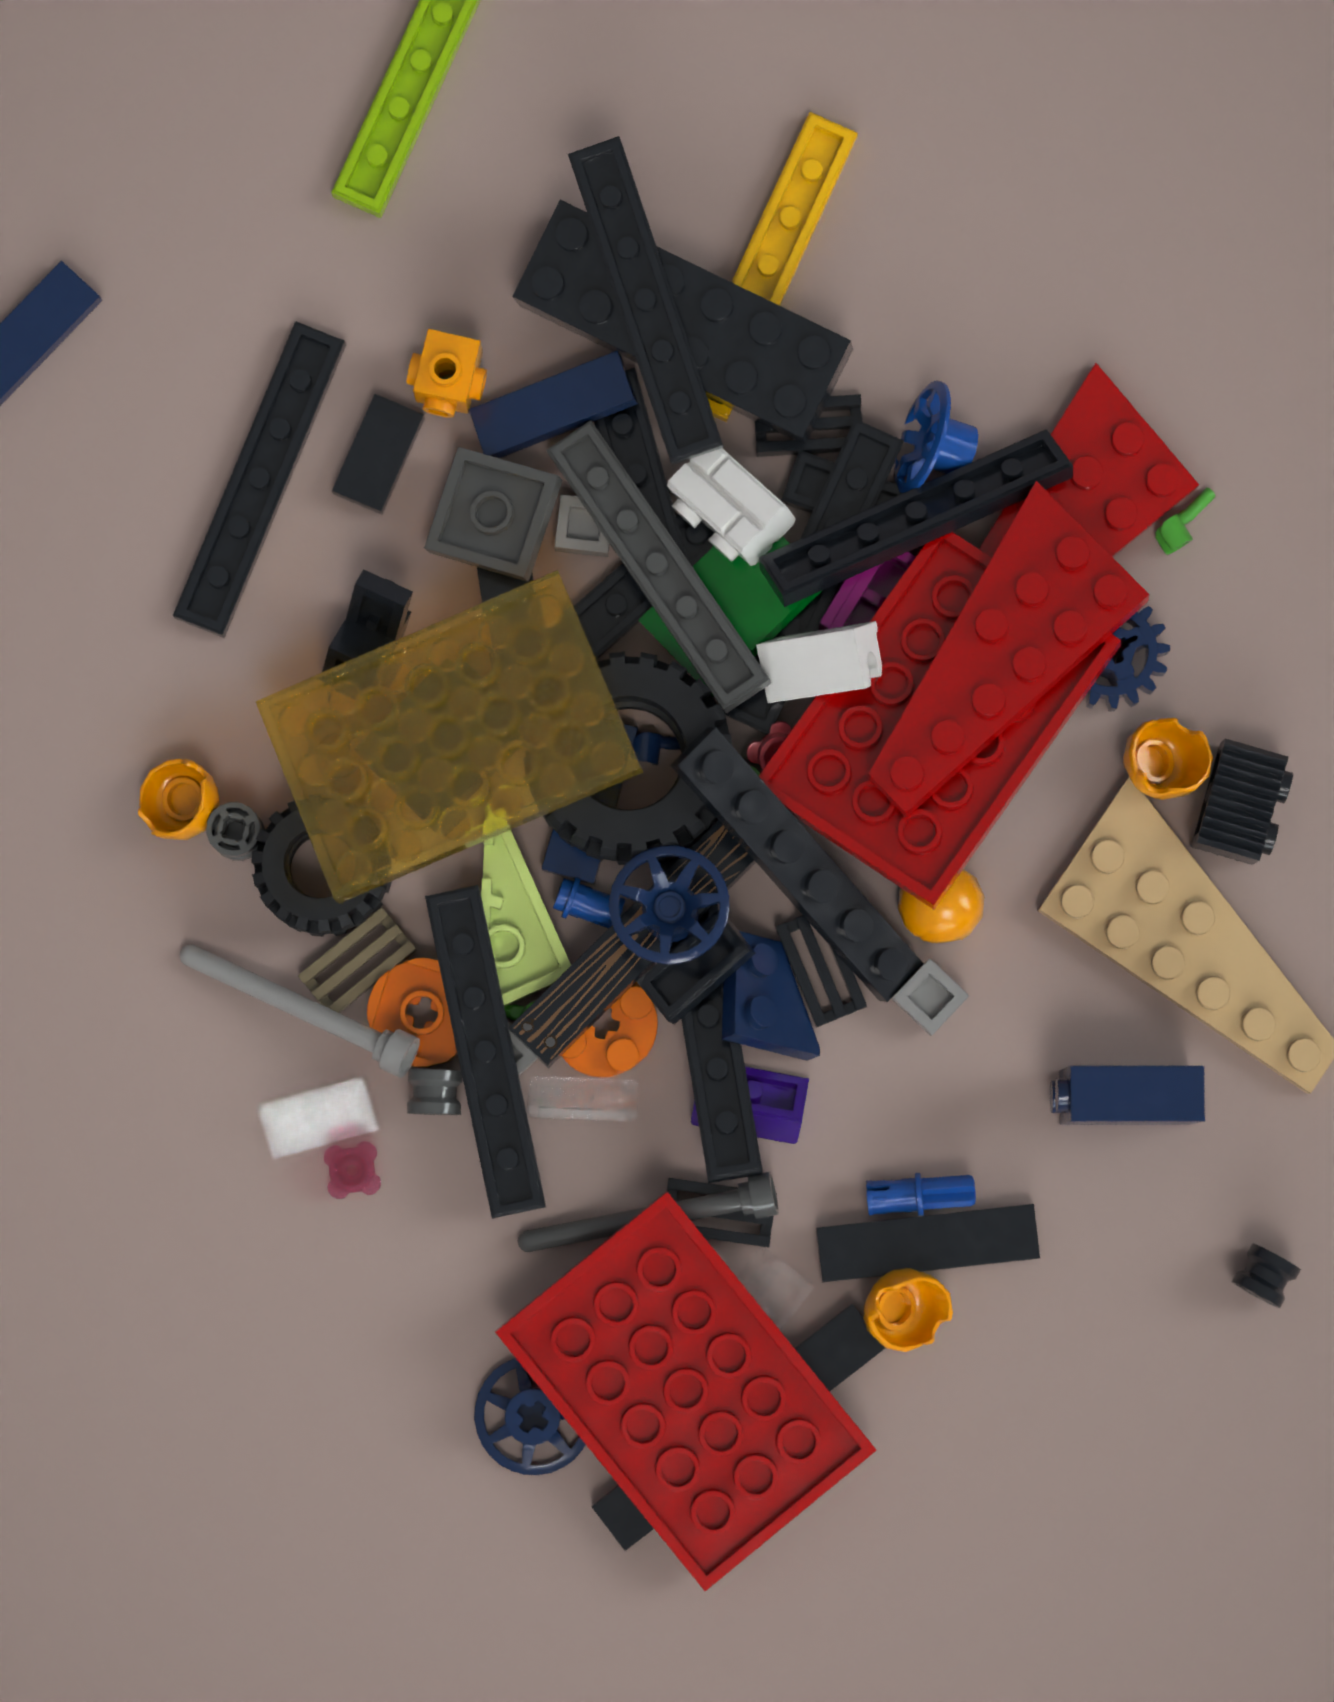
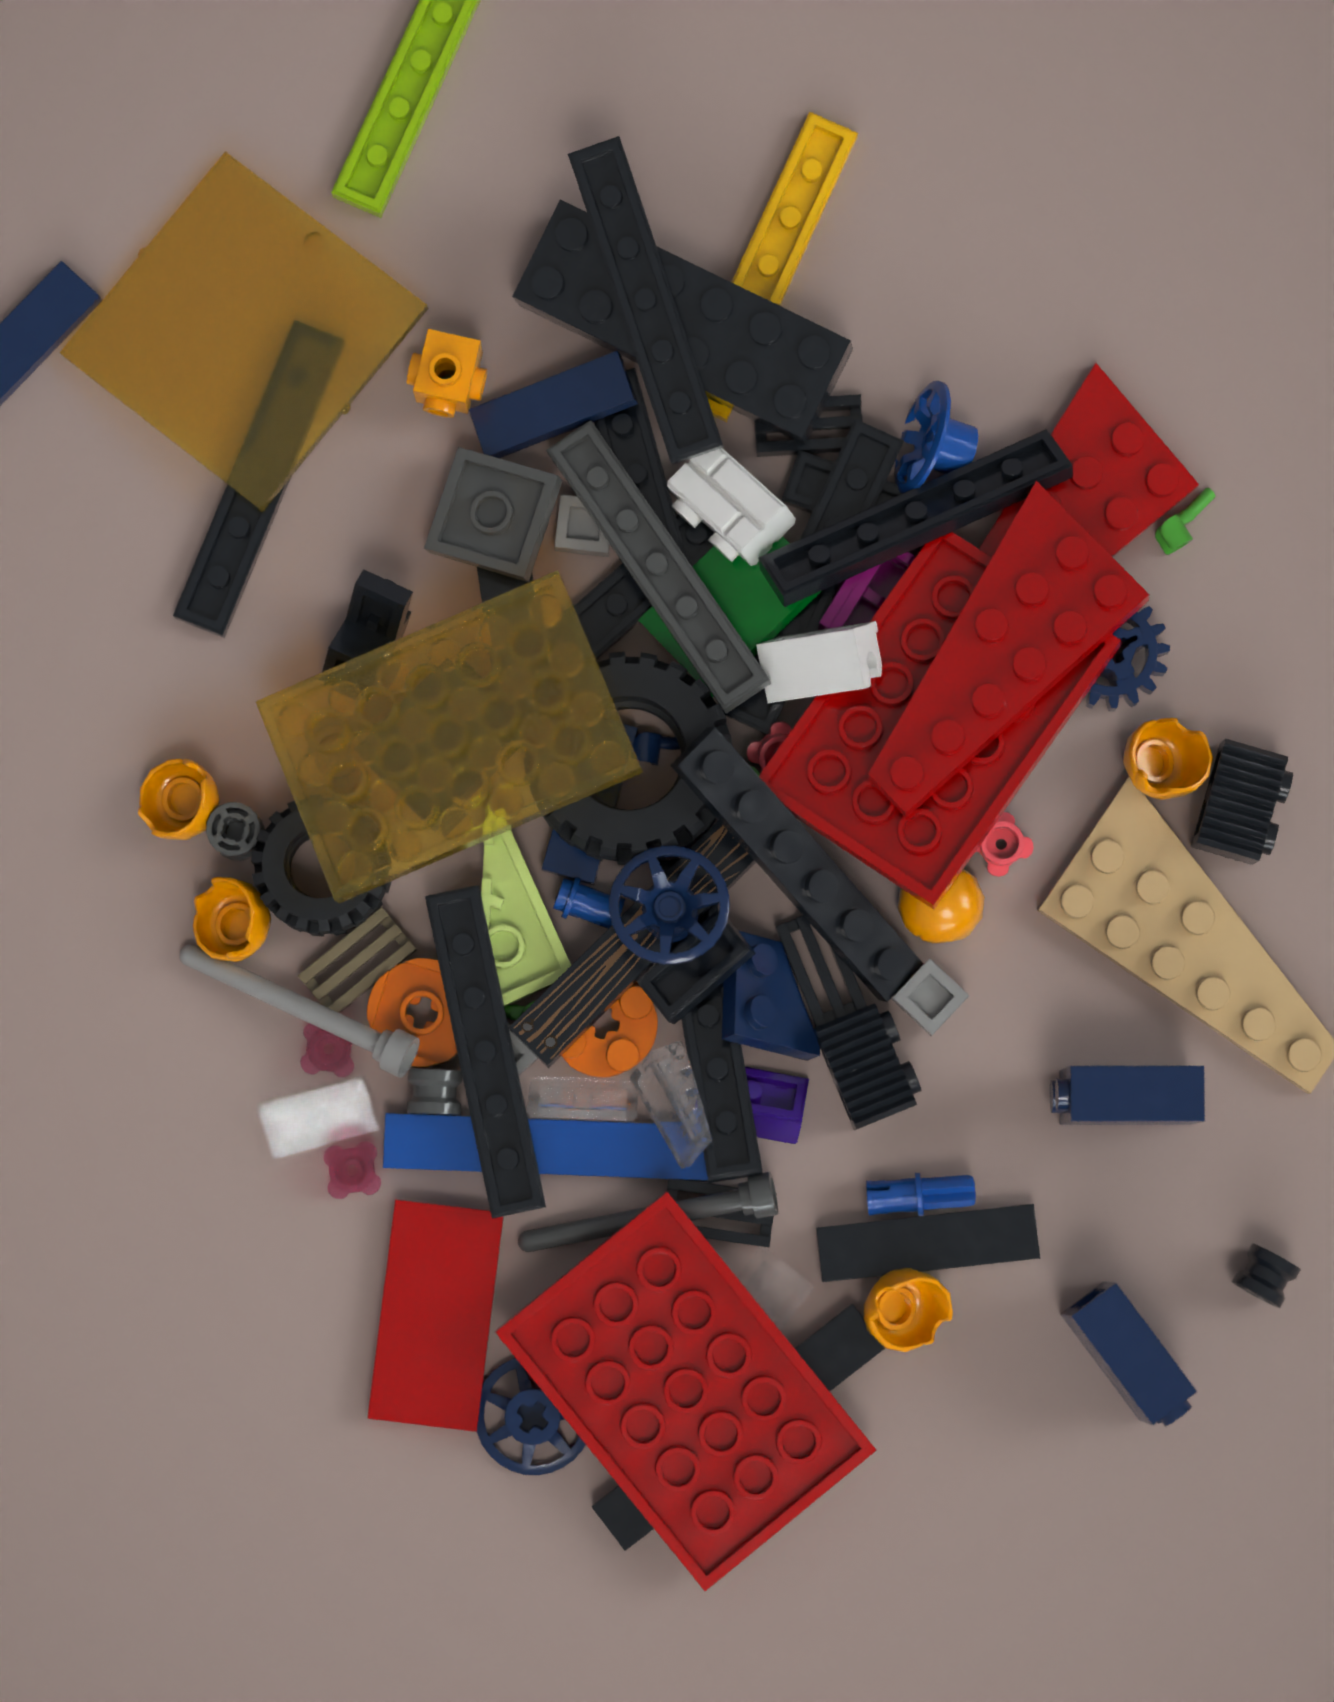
black tile [332,394,425,515] -> none
none -> clear yellow piece [60,151,429,512]
none -> light orange hair [192,877,271,962]
none -> clear pink plate [300,1023,354,1078]
none -> red tile [367,1199,504,1432]
none -> blue tile [383,1113,708,1181]
none -> clear slope [630,1041,712,1169]
none -> black brick [813,1003,922,1131]
none -> coral plate [976,812,1034,877]
none -> dark blue brick [1060,1282,1197,1427]

